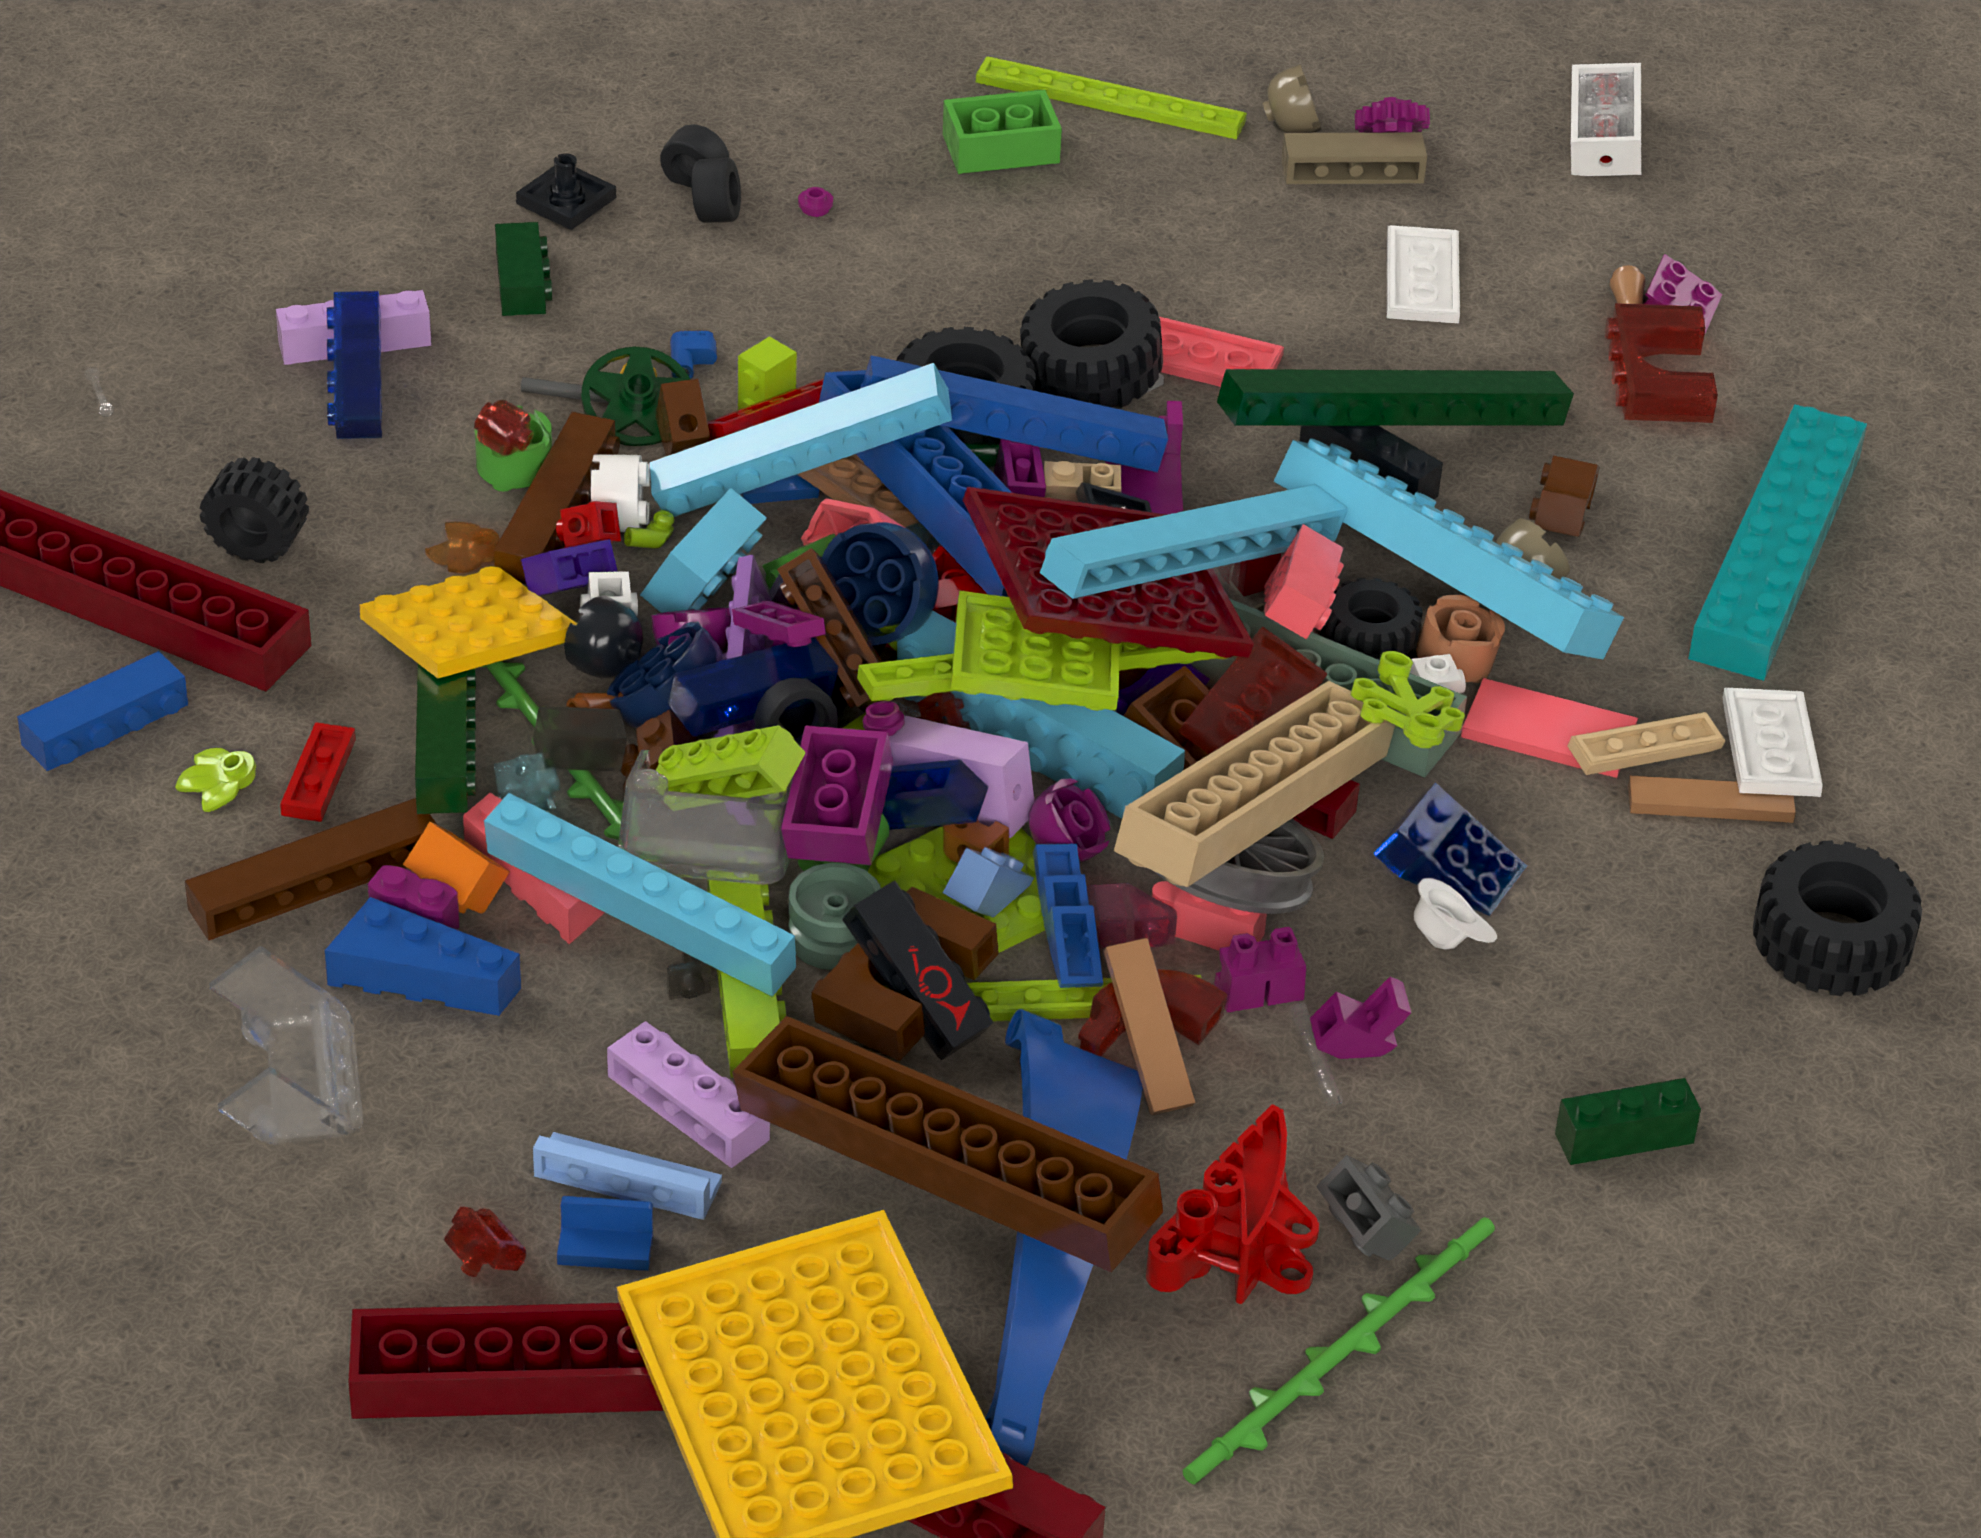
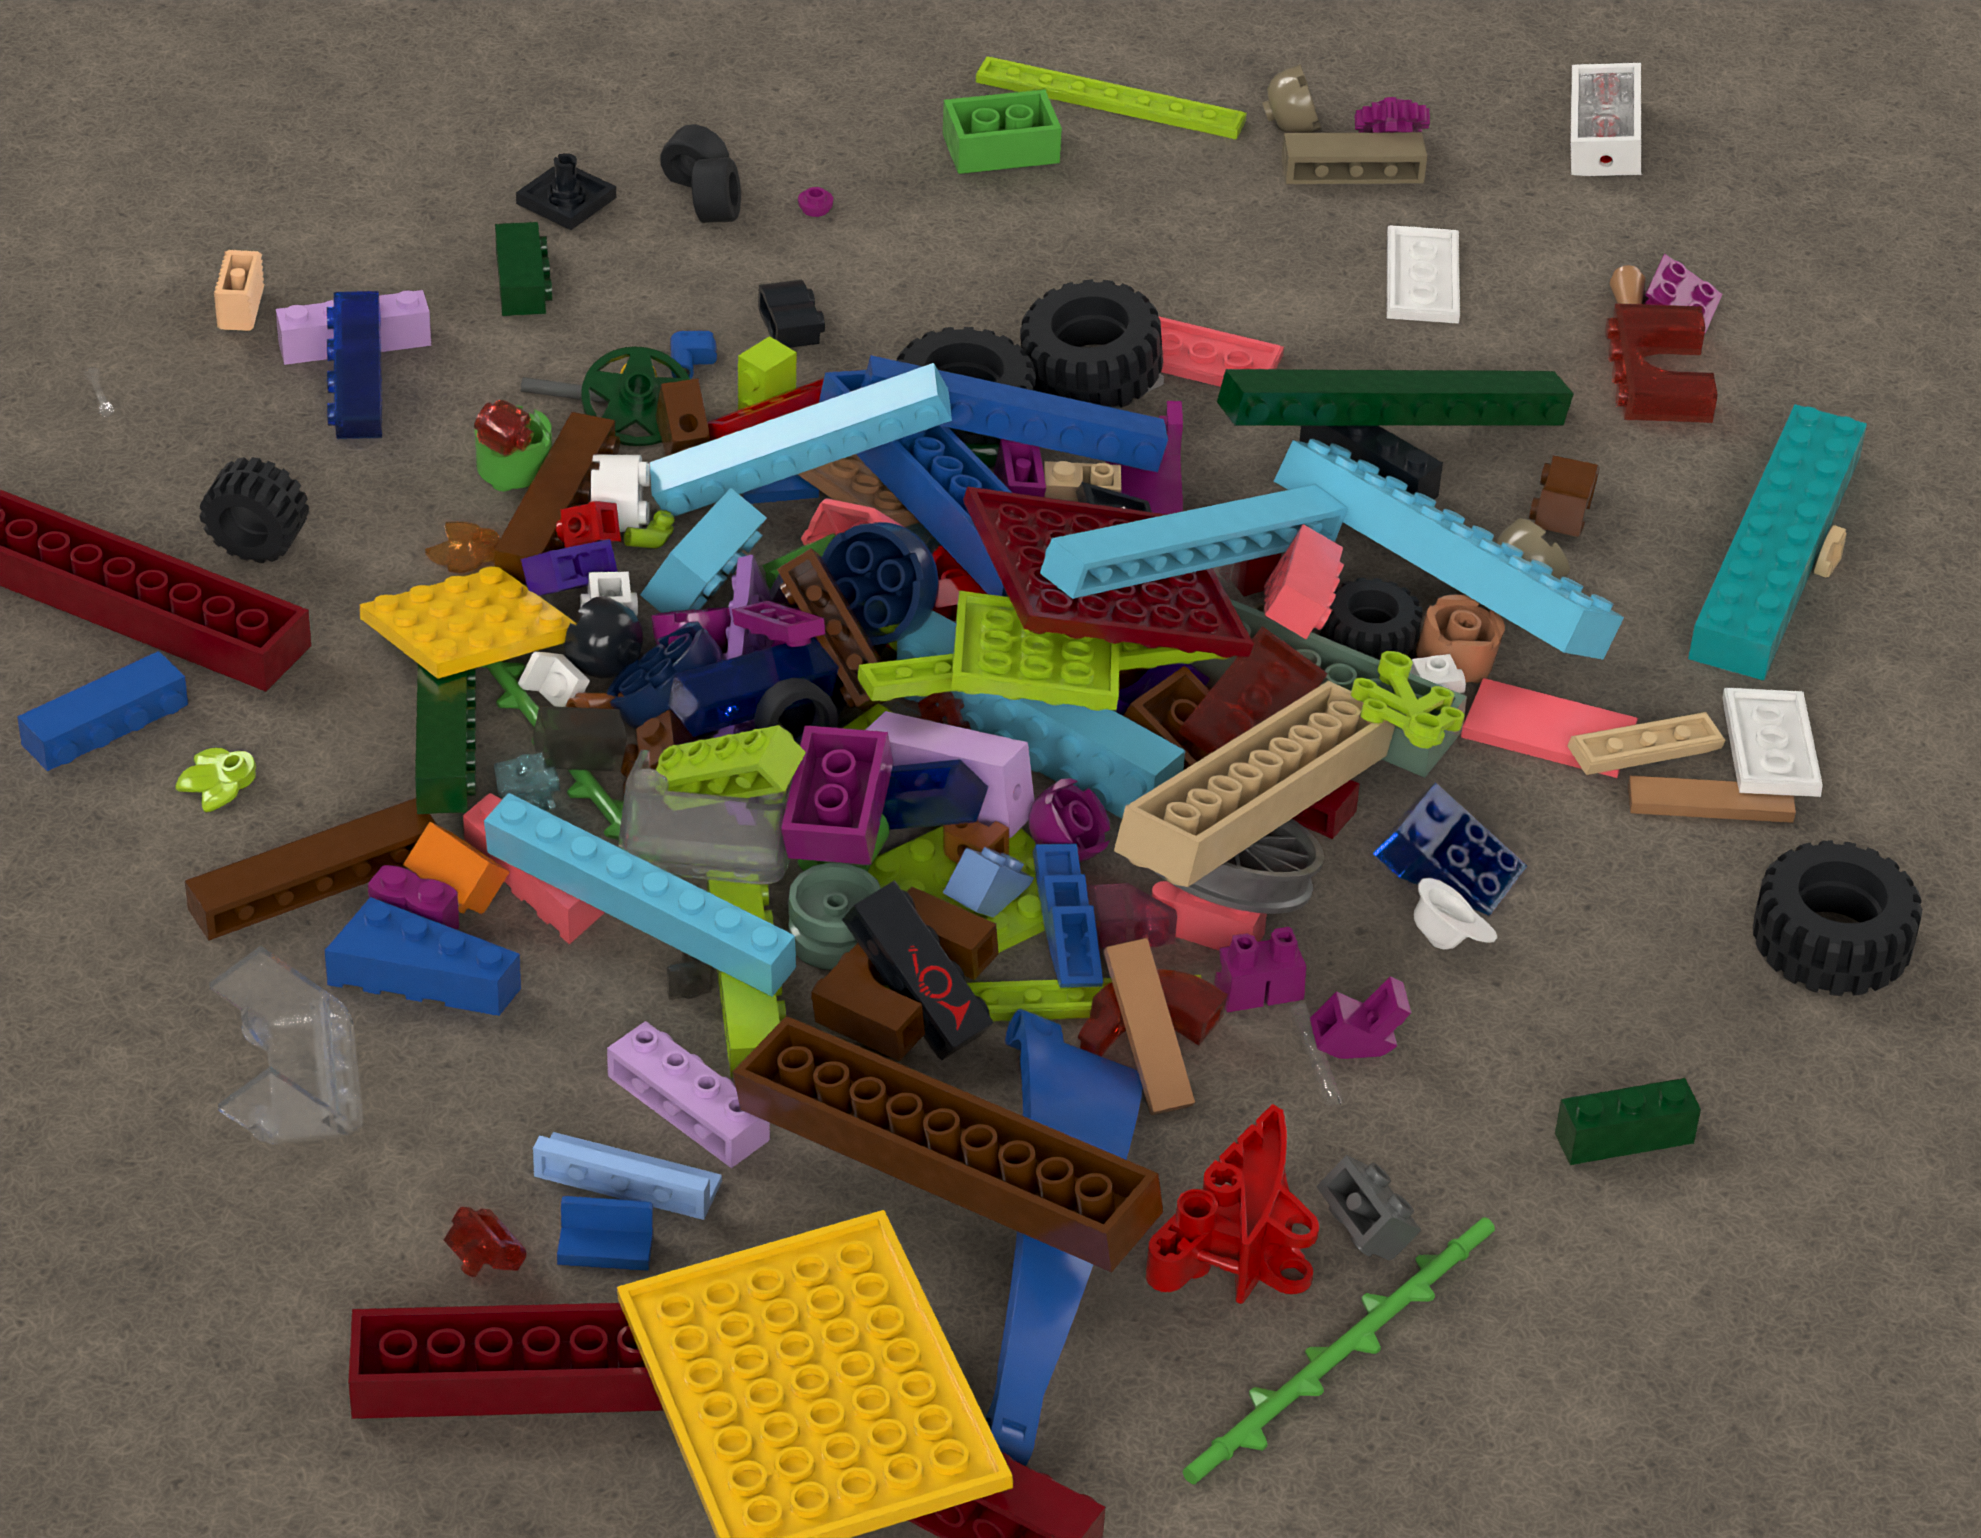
red plate [280,722,356,822] -> none
magenta plate [863,701,905,736] -> none
none -> light nougat brick [214,250,265,331]
none -> white bracket [518,652,590,714]
none -> black brick [758,279,825,348]
none -> tan tile [1814,525,1847,578]

